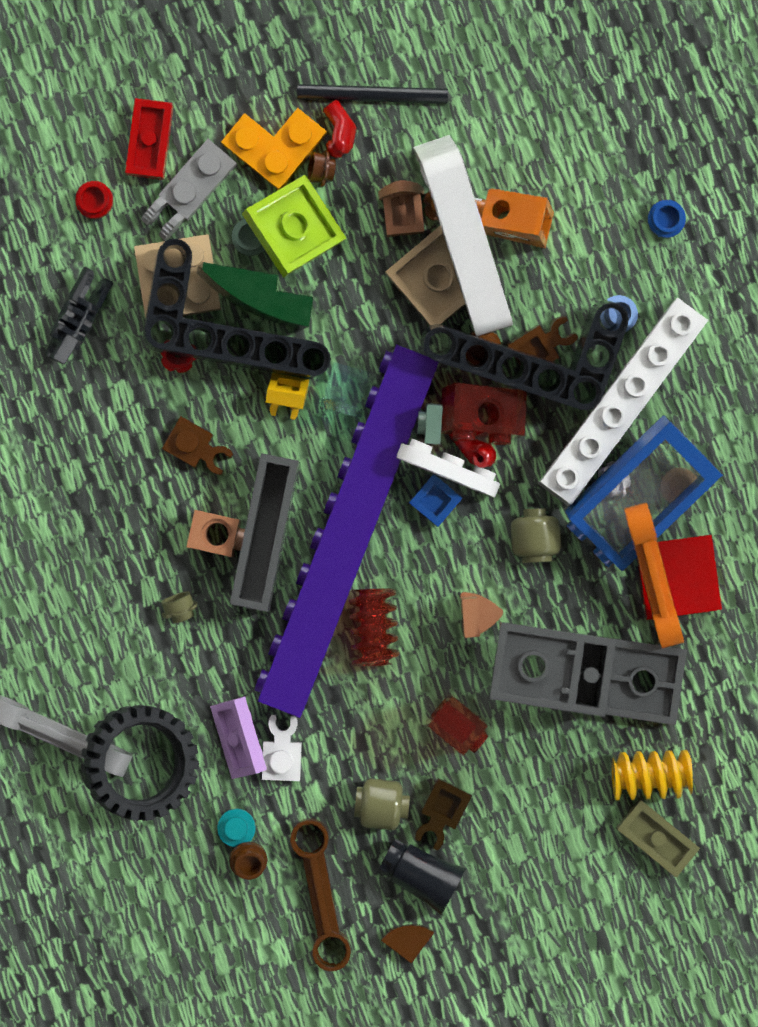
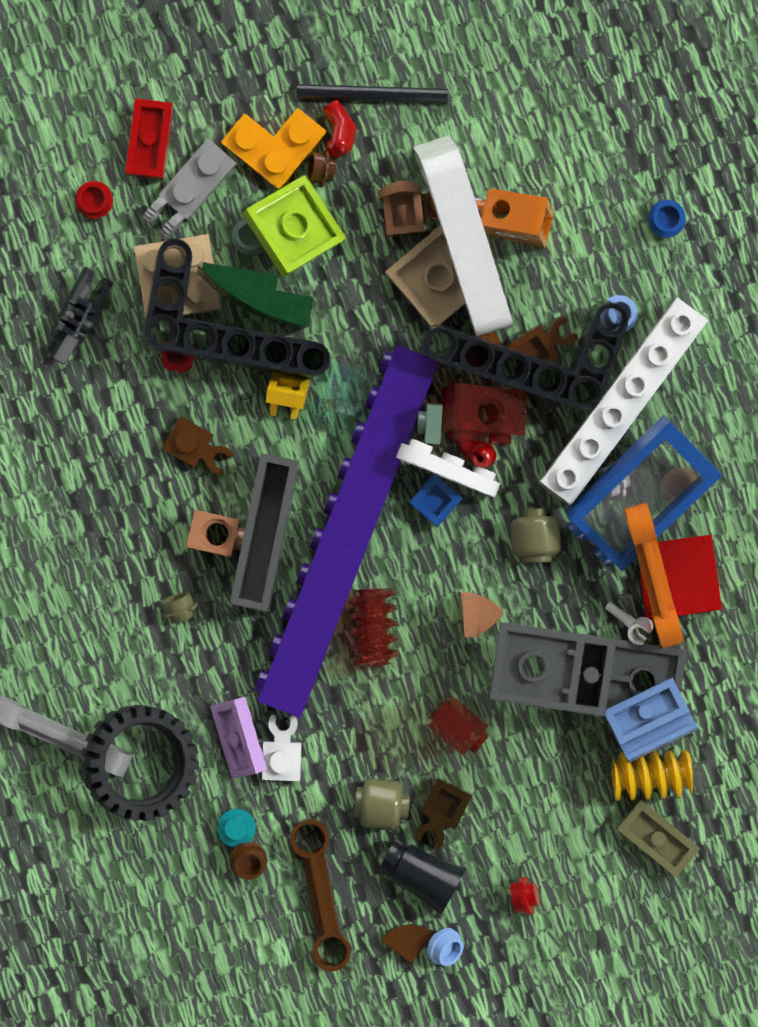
none -> light blue plate [427,928,464,966]
none -> red plate [510,877,540,916]
none -> white hand [605,602,653,645]
none -> medium blue plate [605,678,698,763]

